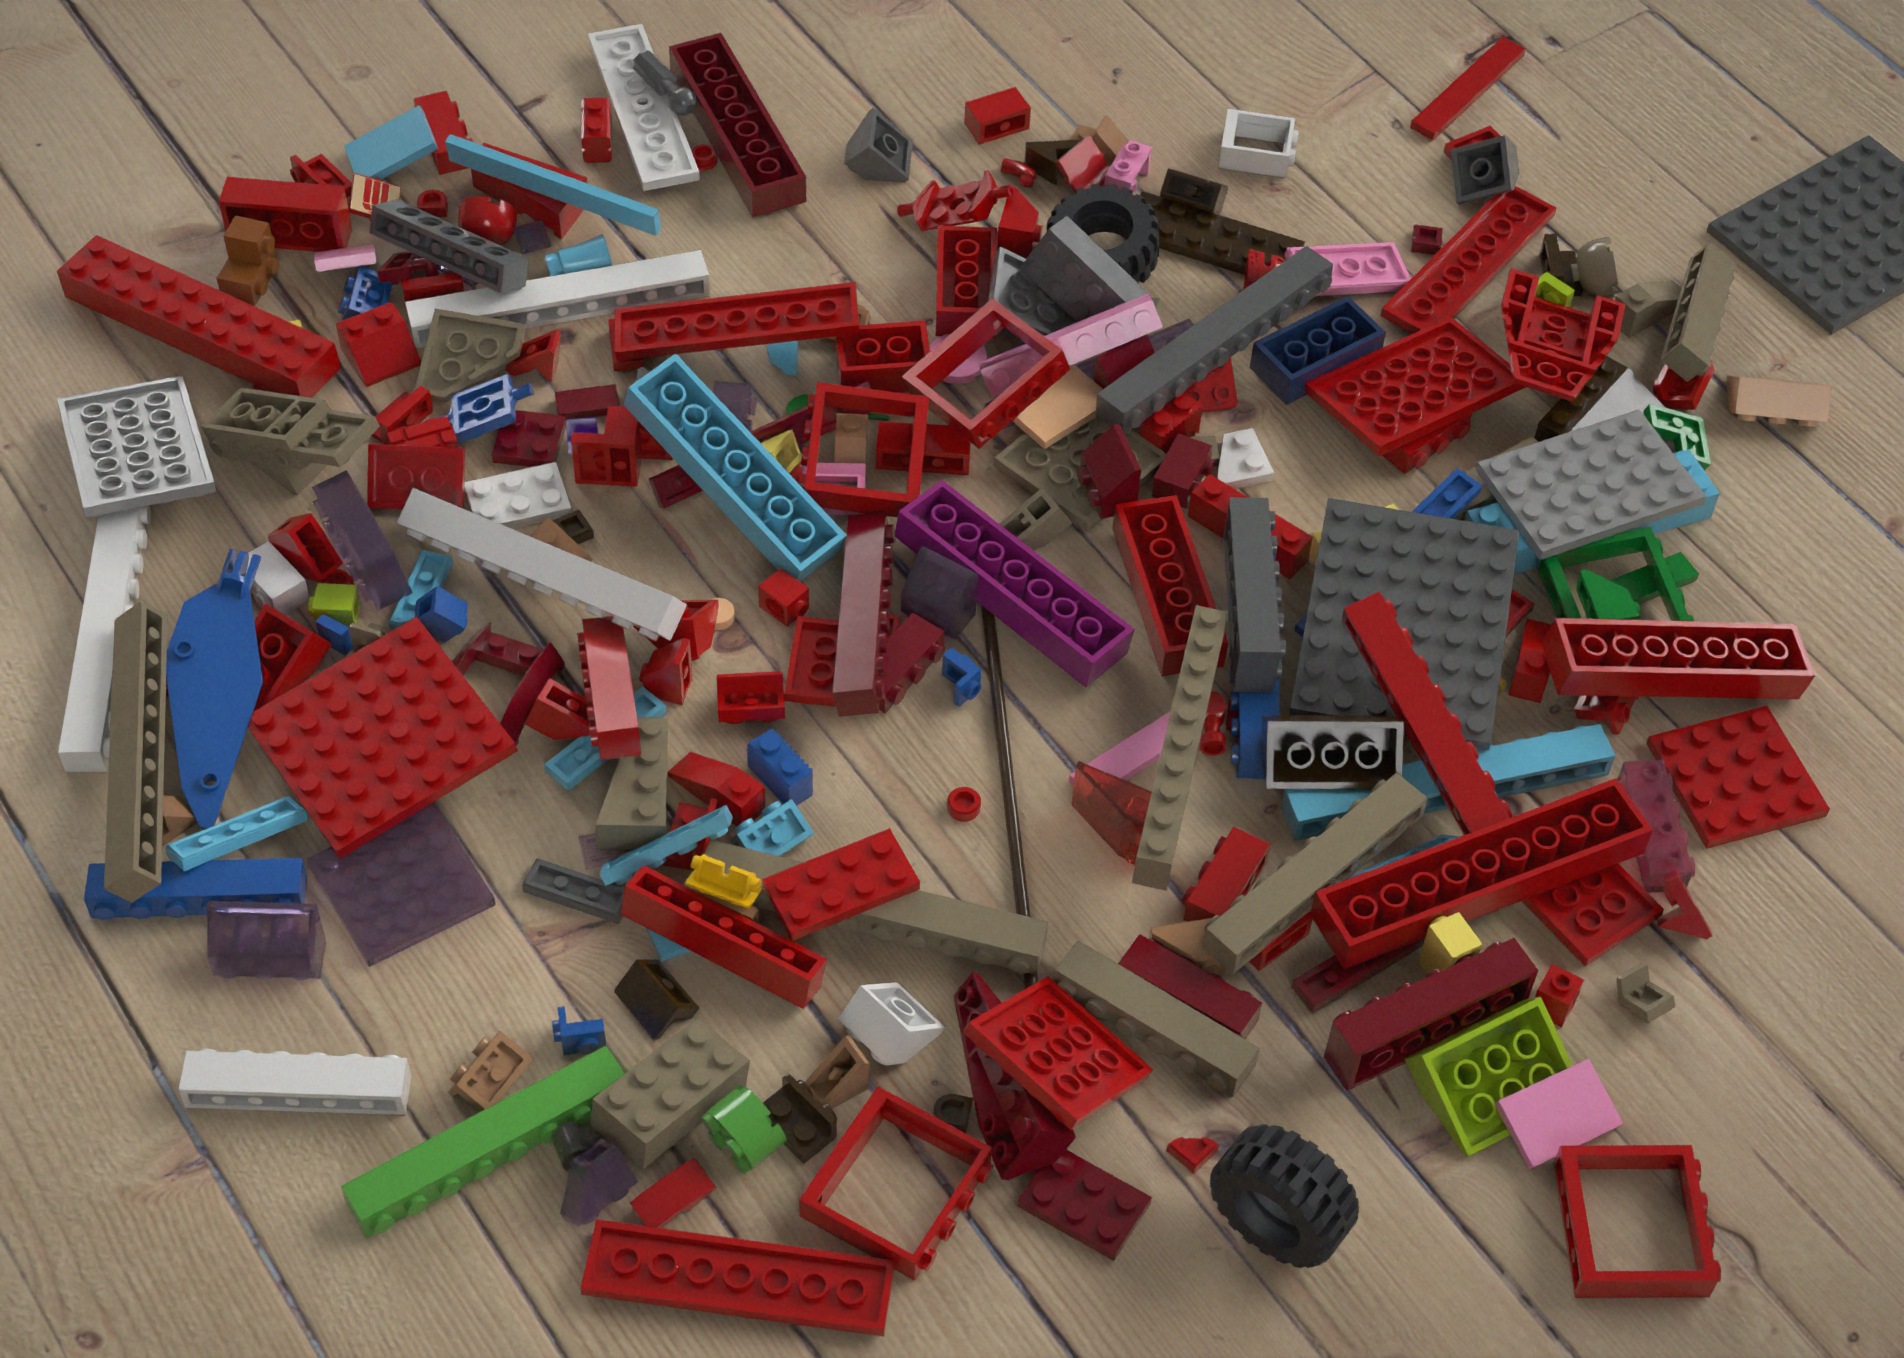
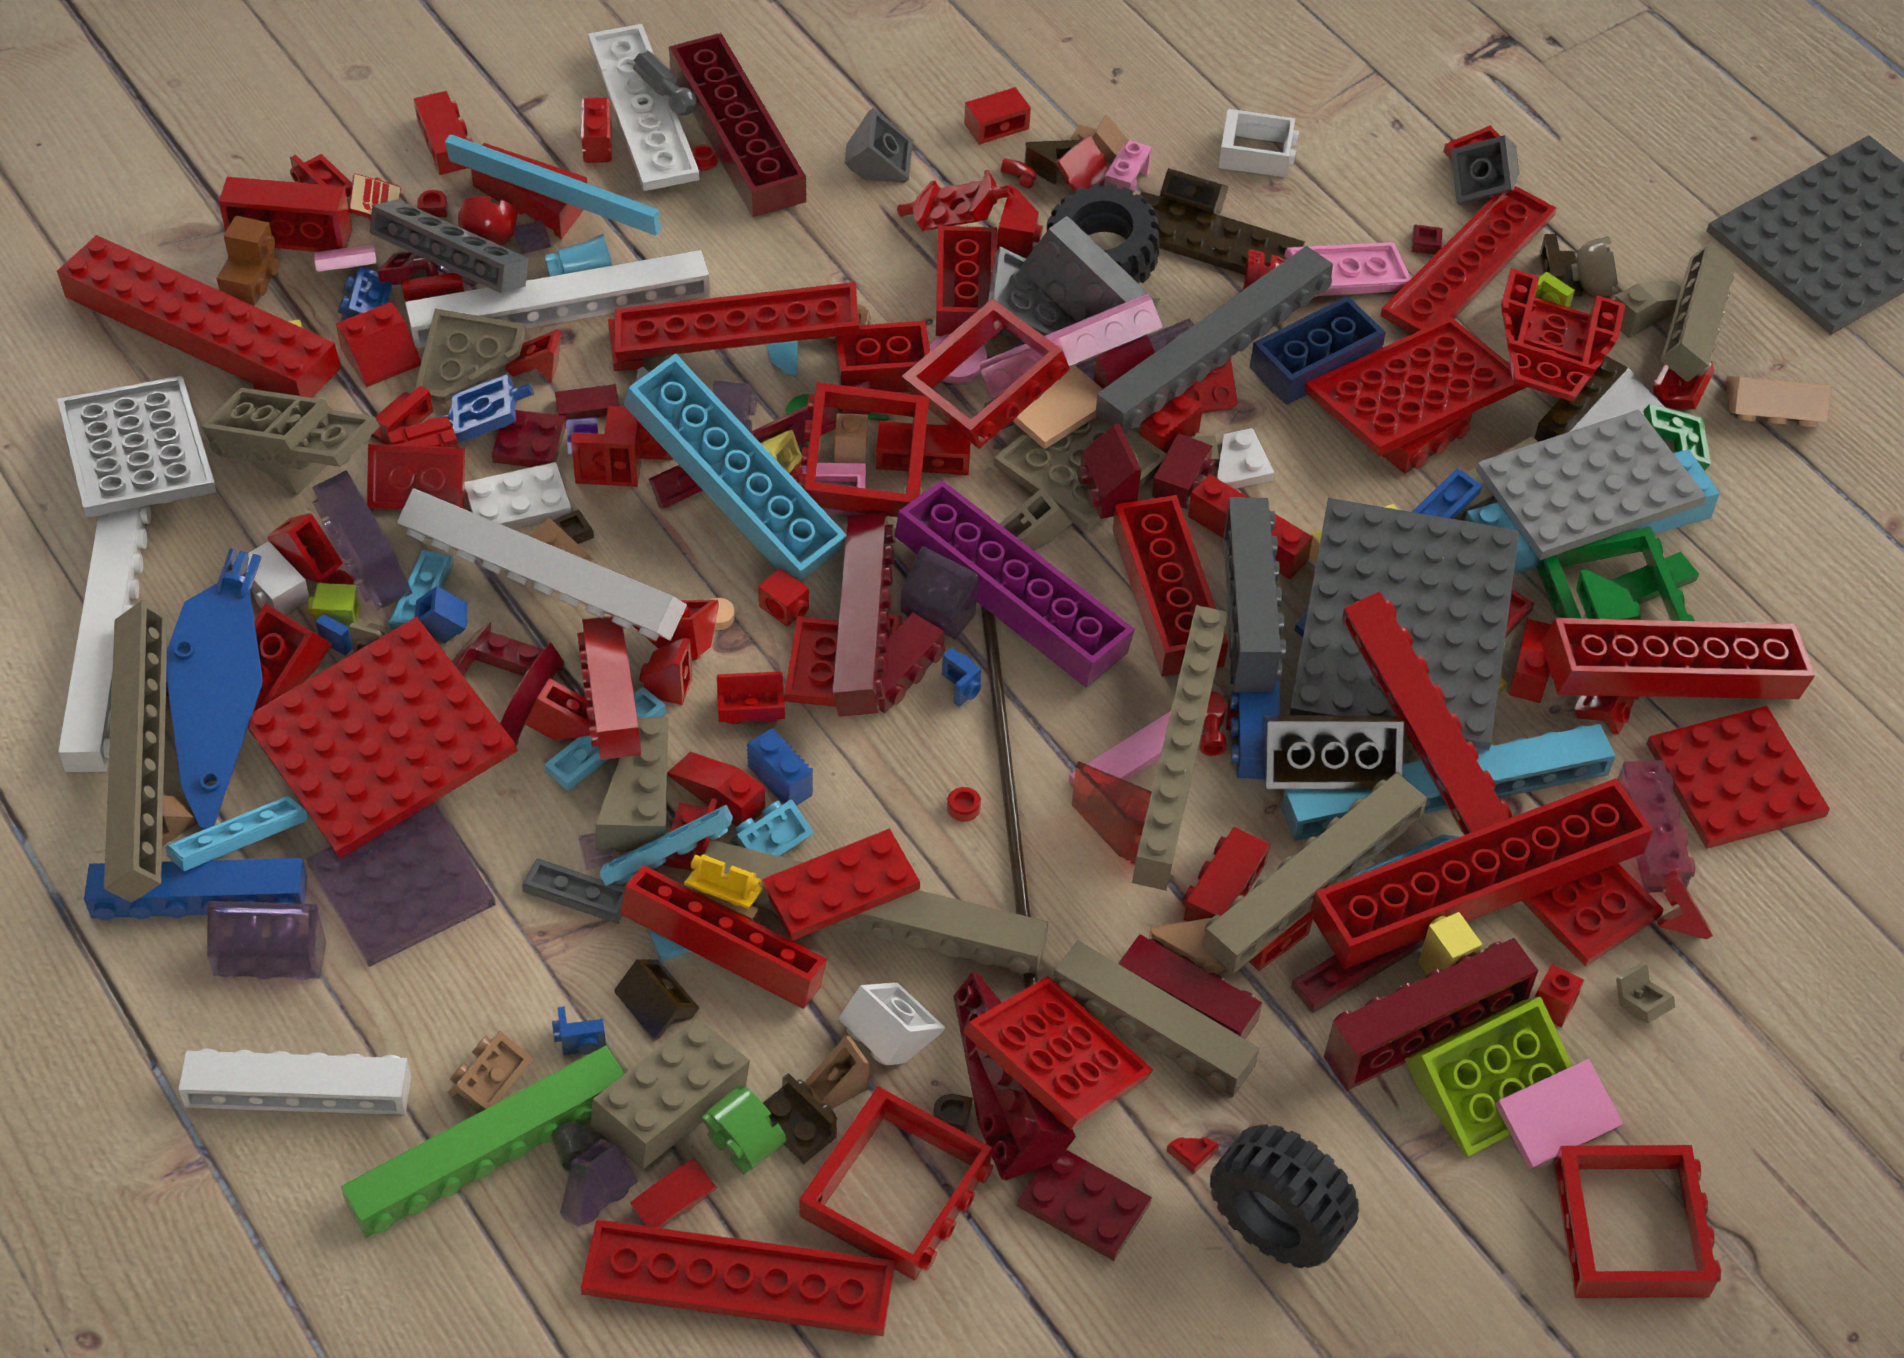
medium azure tile [344,105,438,180] -> none
red tile [1410,37,1526,140] -> none

